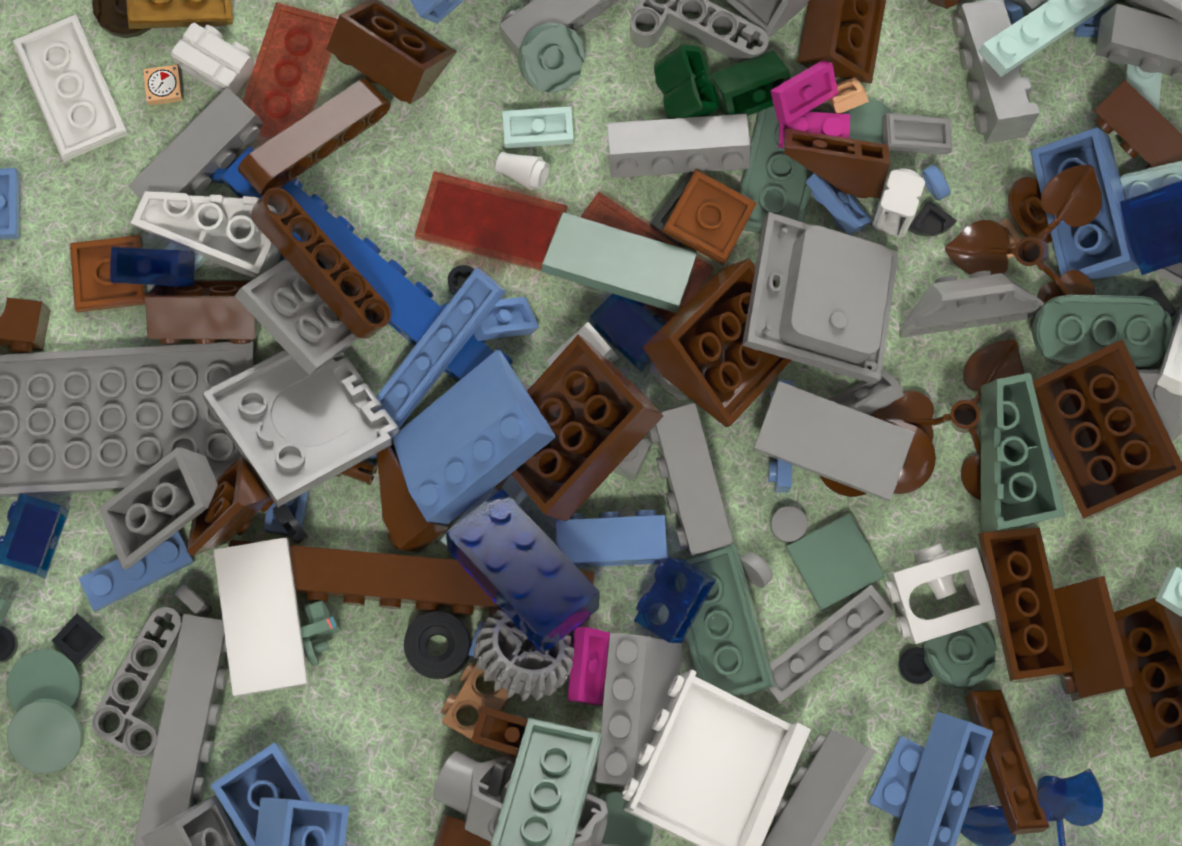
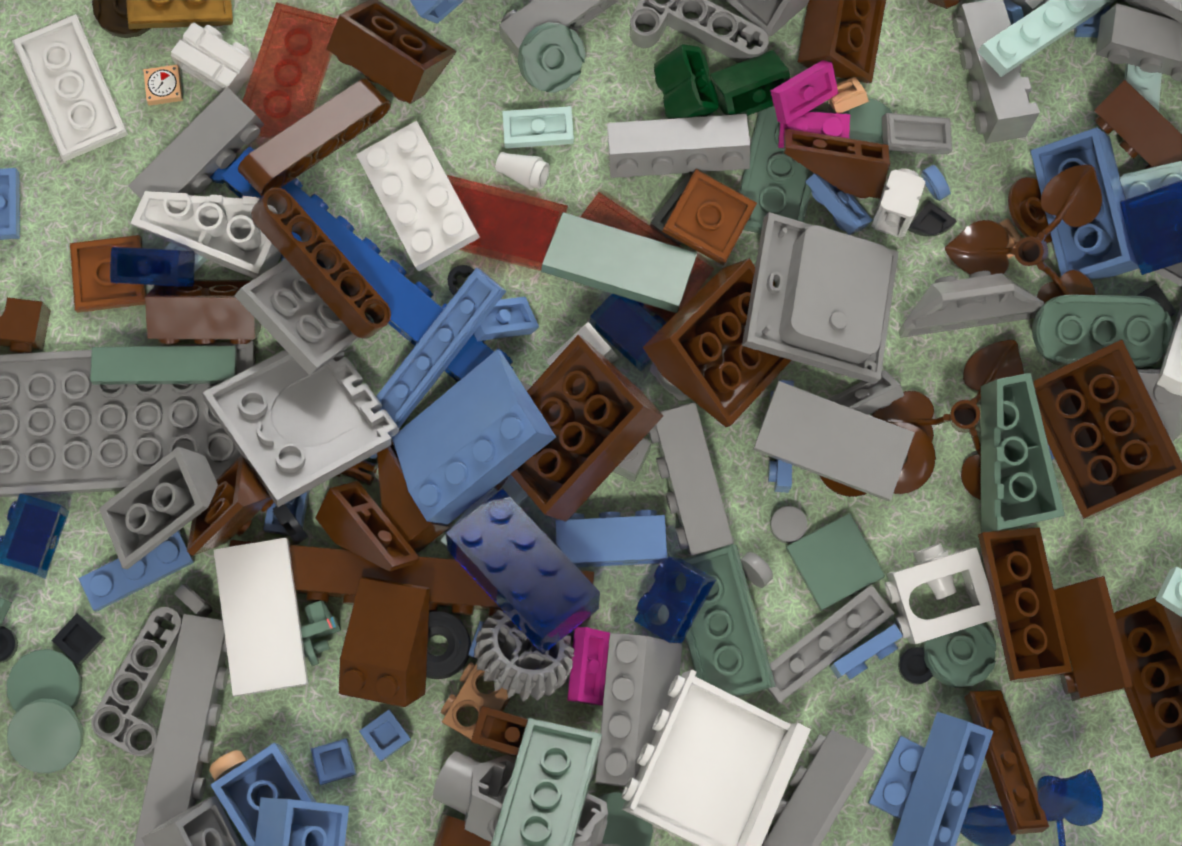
none -> sand green tile [90,346,237,385]
none -> light nougat tile [209,750,247,781]
none -> medium blue tile [311,738,357,785]
none -> reddish brown slope [315,481,420,571]
none -> reddish brown slope [339,576,430,707]
none -> white plate [356,121,480,271]
none -> medium blue plate [359,709,411,762]
none -> medium blue plate [830,624,903,680]

